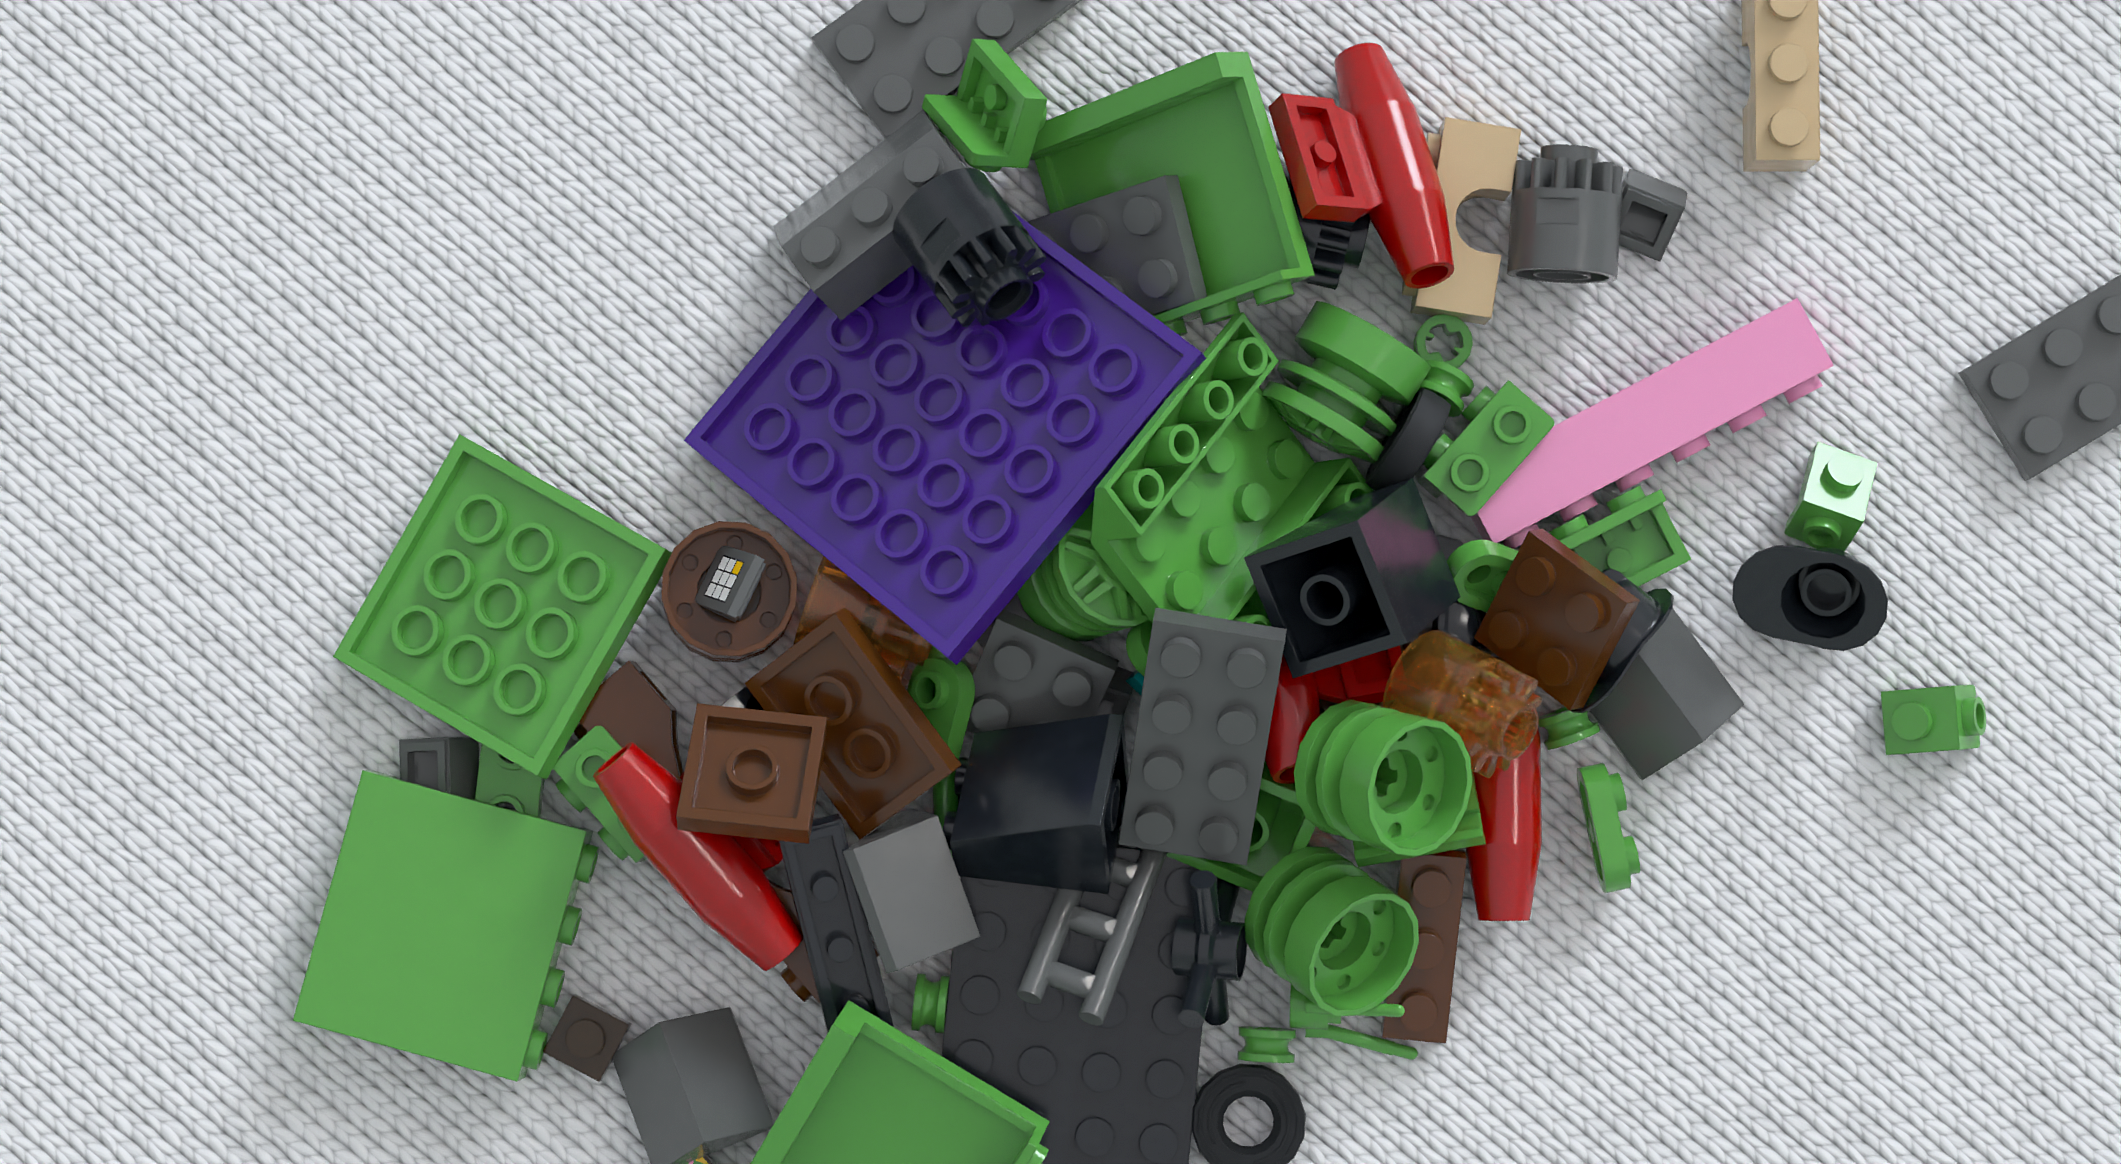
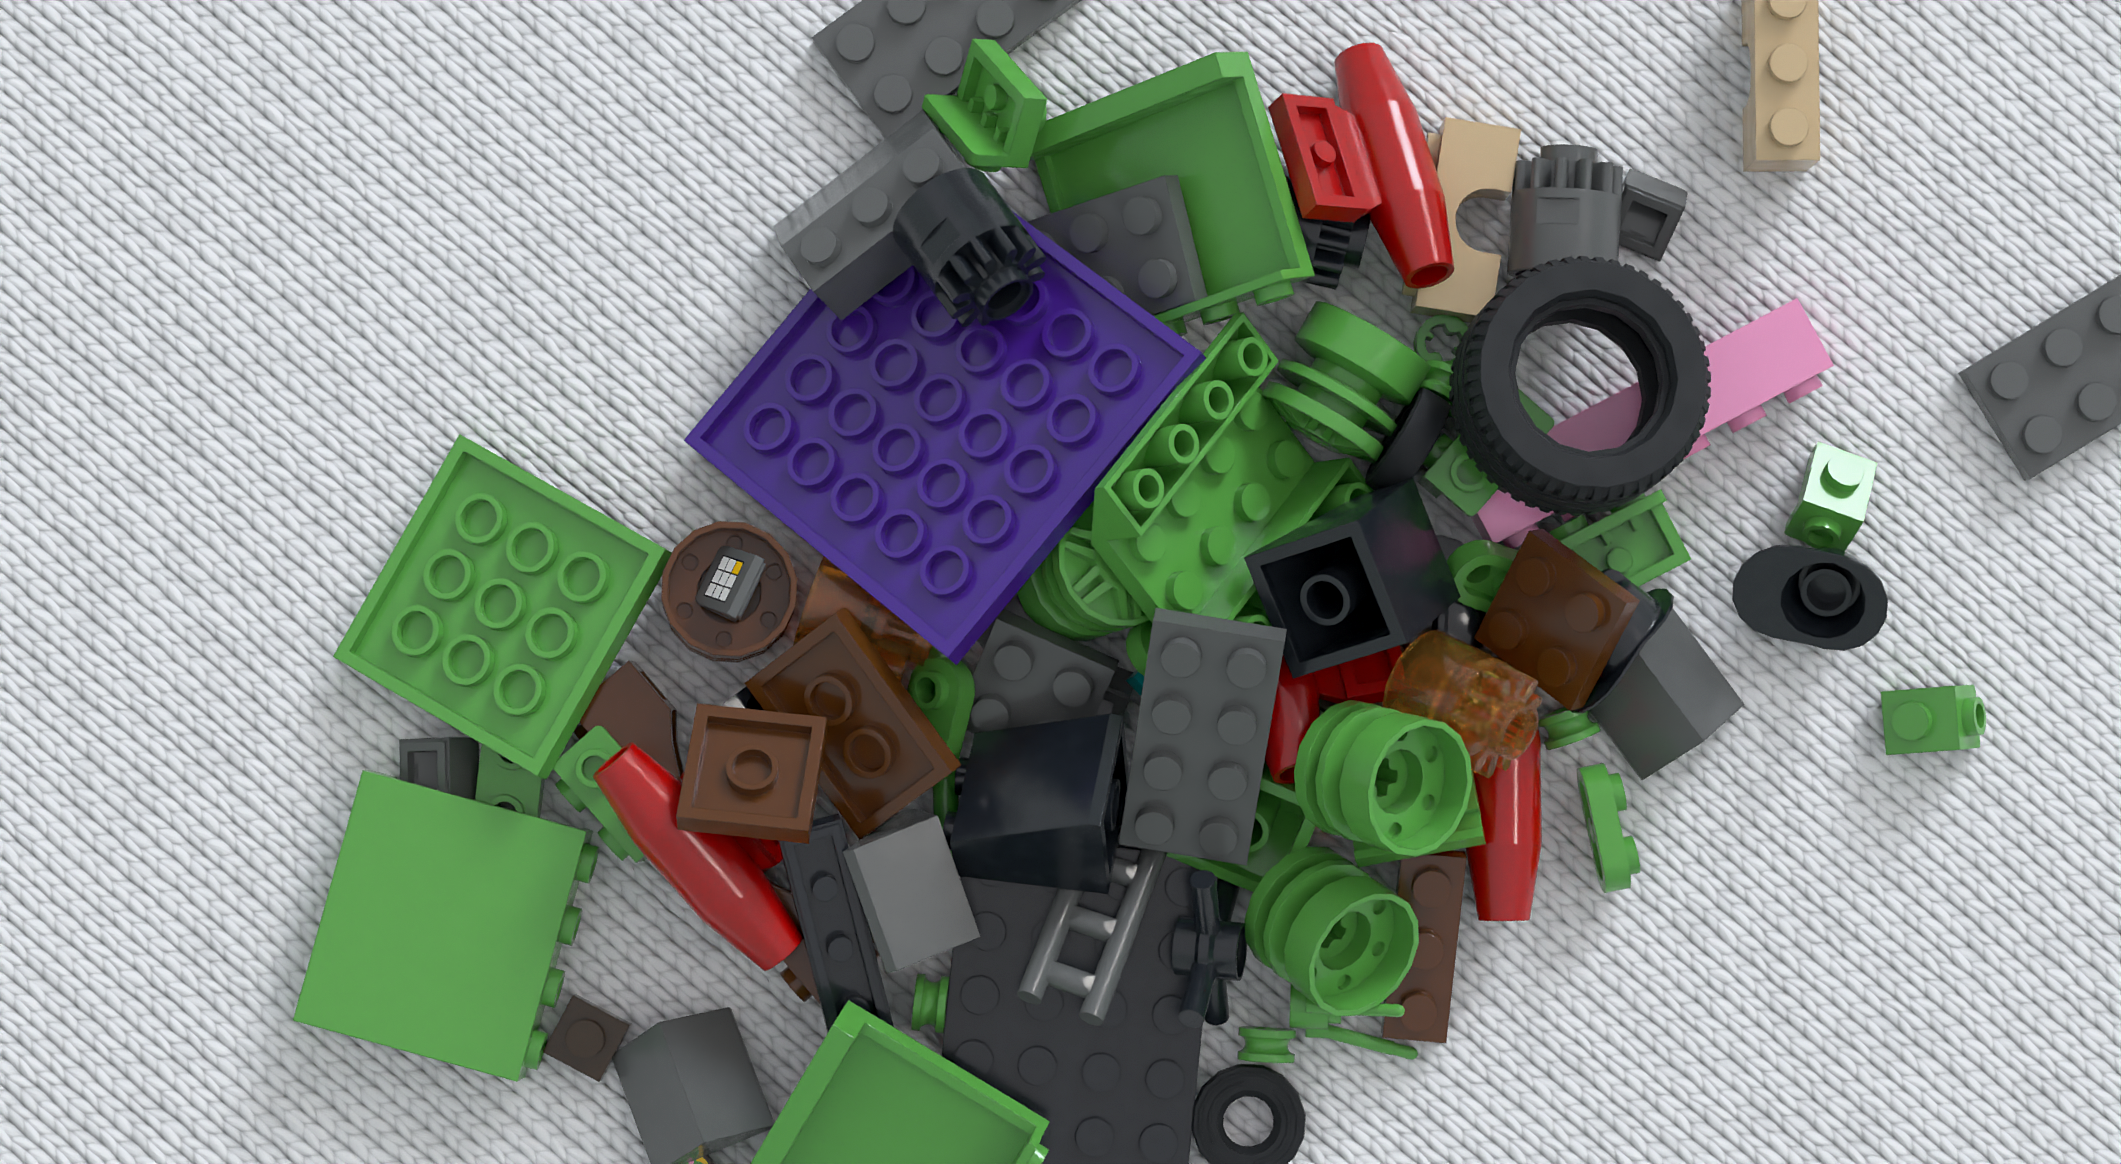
none -> black tyre [1449,256,1711,516]

